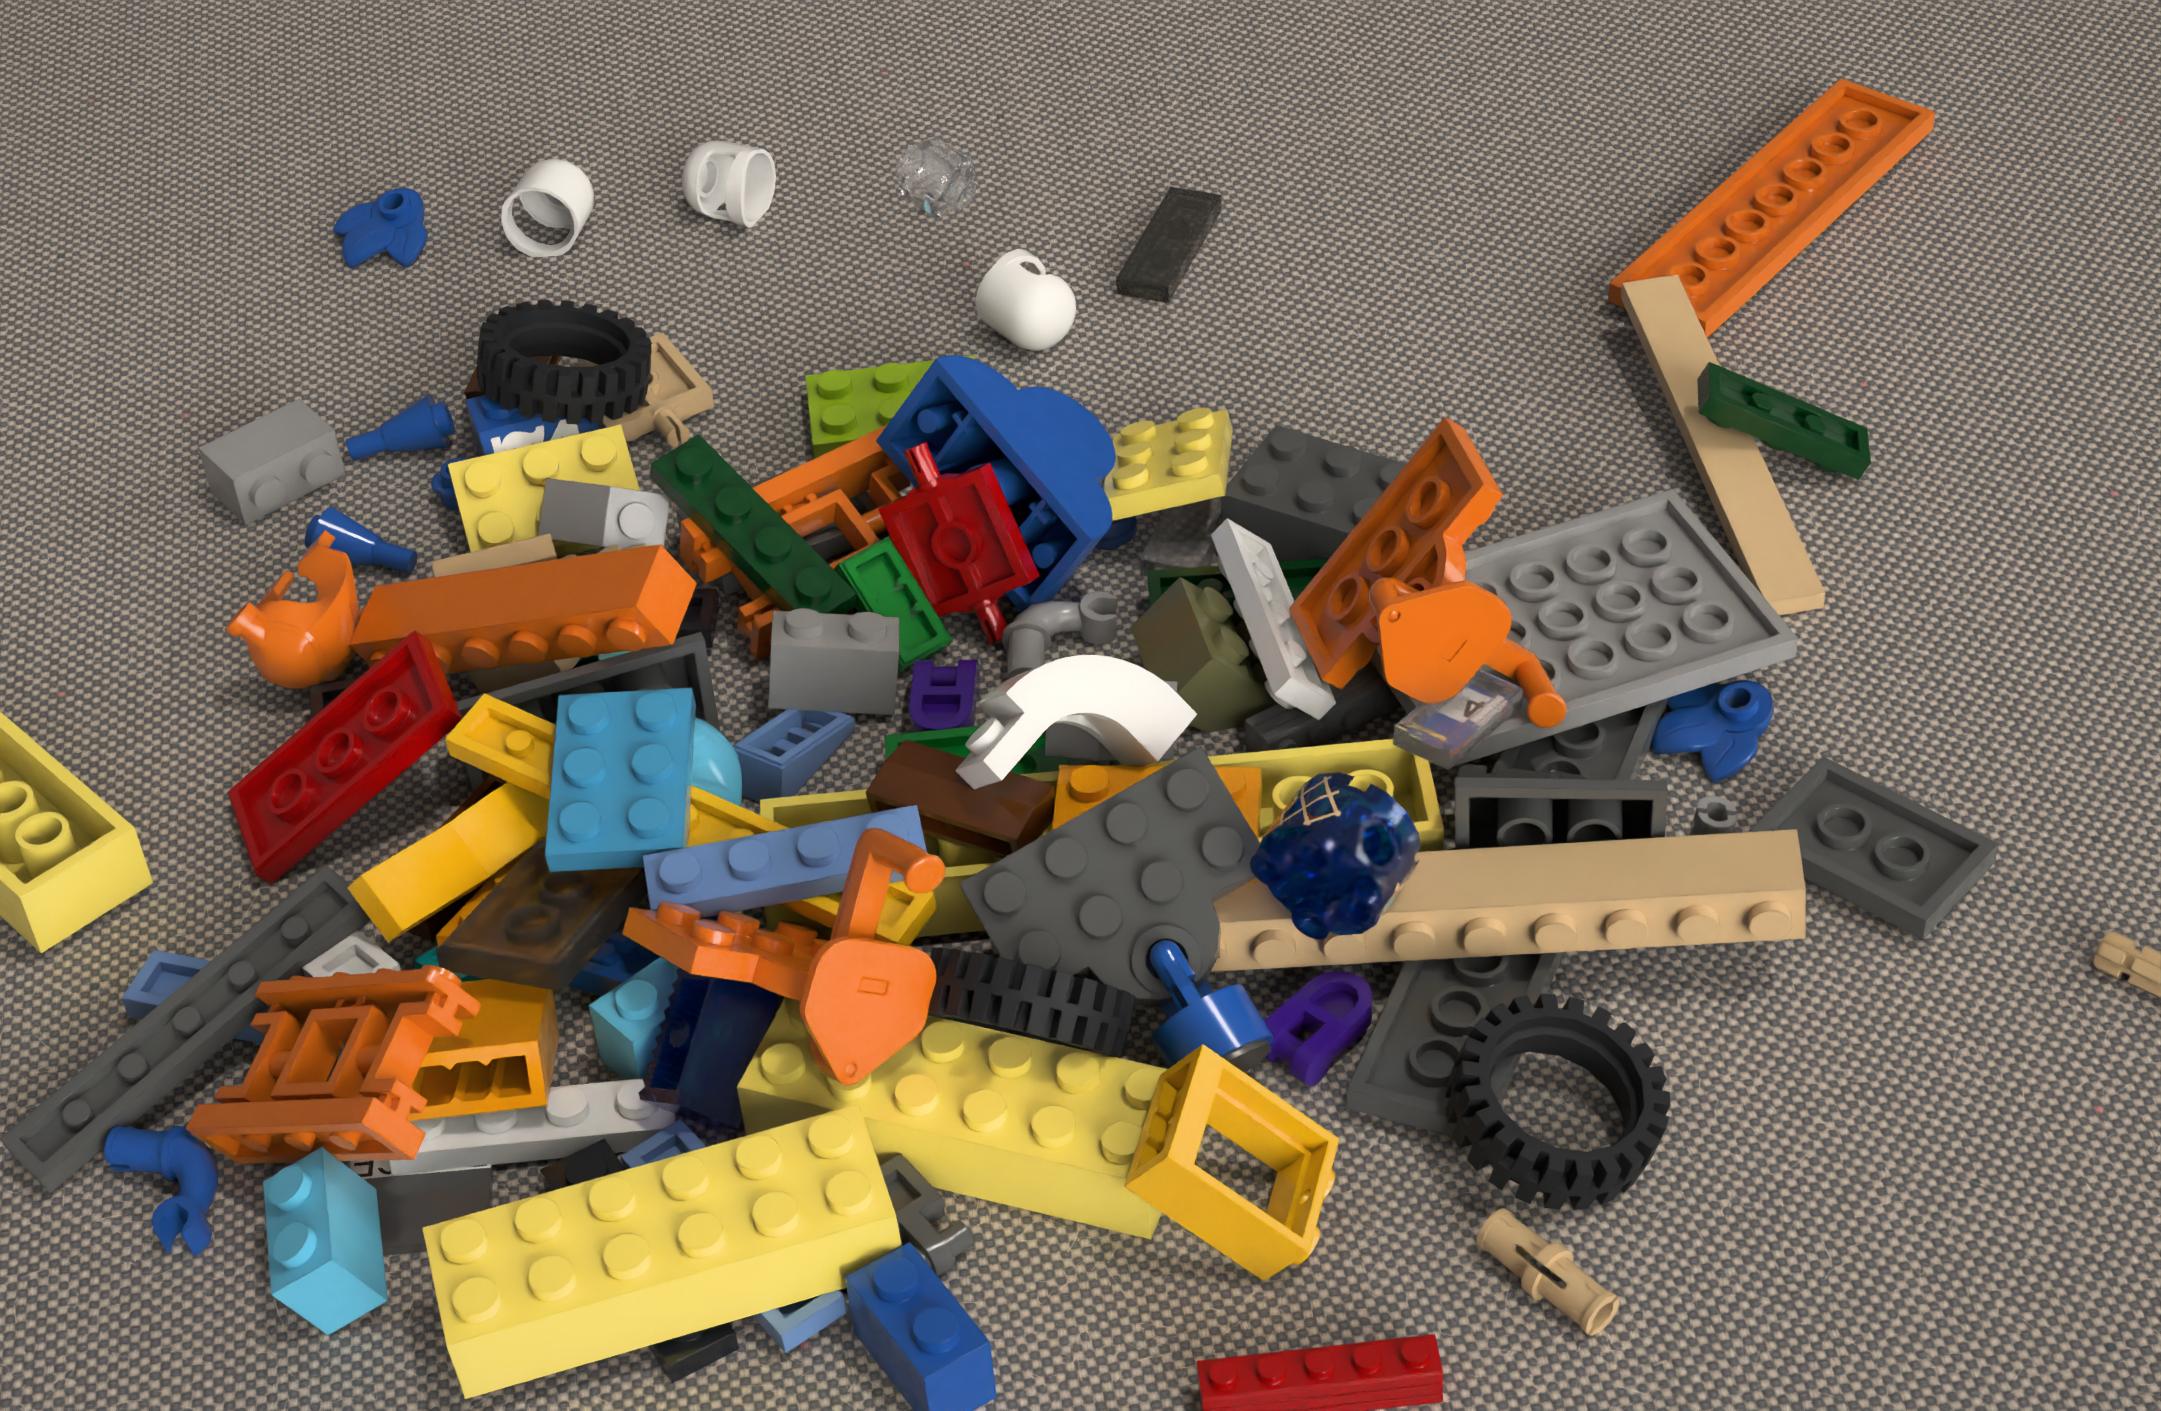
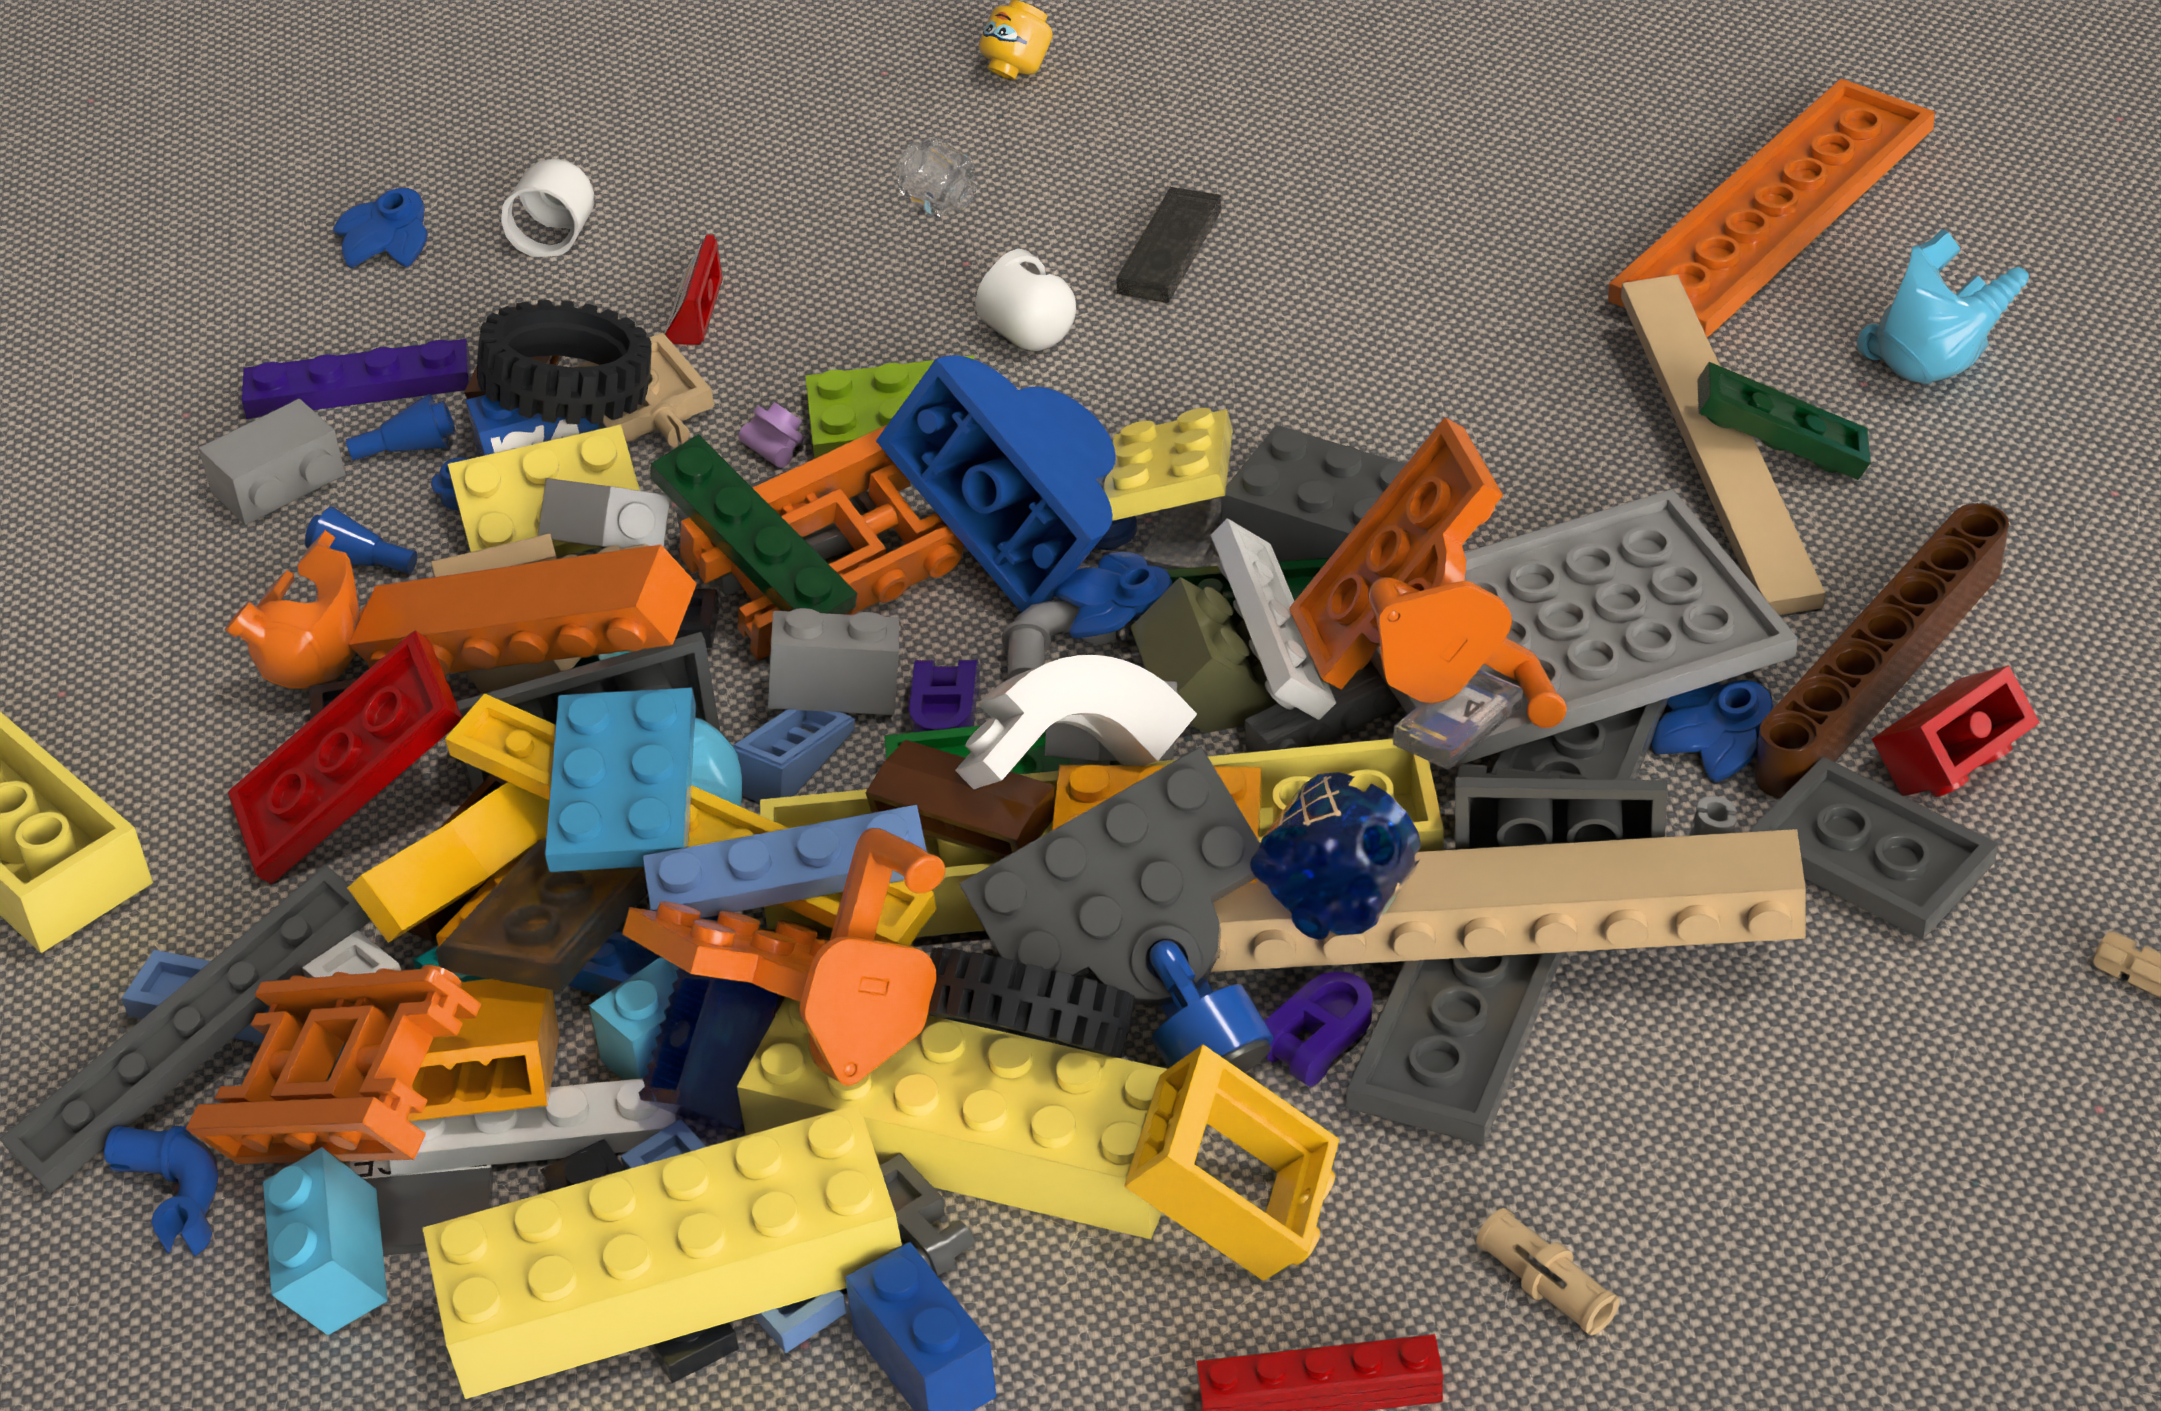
white helmet [682,141,776,228] -> none
green plate [834,536,953,675] -> none
red plate [878,441,1040,644] -> none
black tyre [1445,994,1670,1210] -> none
none -> dark purple plate [242,339,471,419]
none -> red slope [664,235,723,345]
none -> lavender plate [739,402,806,468]
none -> yellow head [978,0,1053,81]
none -> blue plate [1054,552,1173,638]
none -> reddish brown beam [1755,503,2009,798]
none -> medium azure piece [1857,229,2029,384]
none -> red brick [1871,665,2040,797]

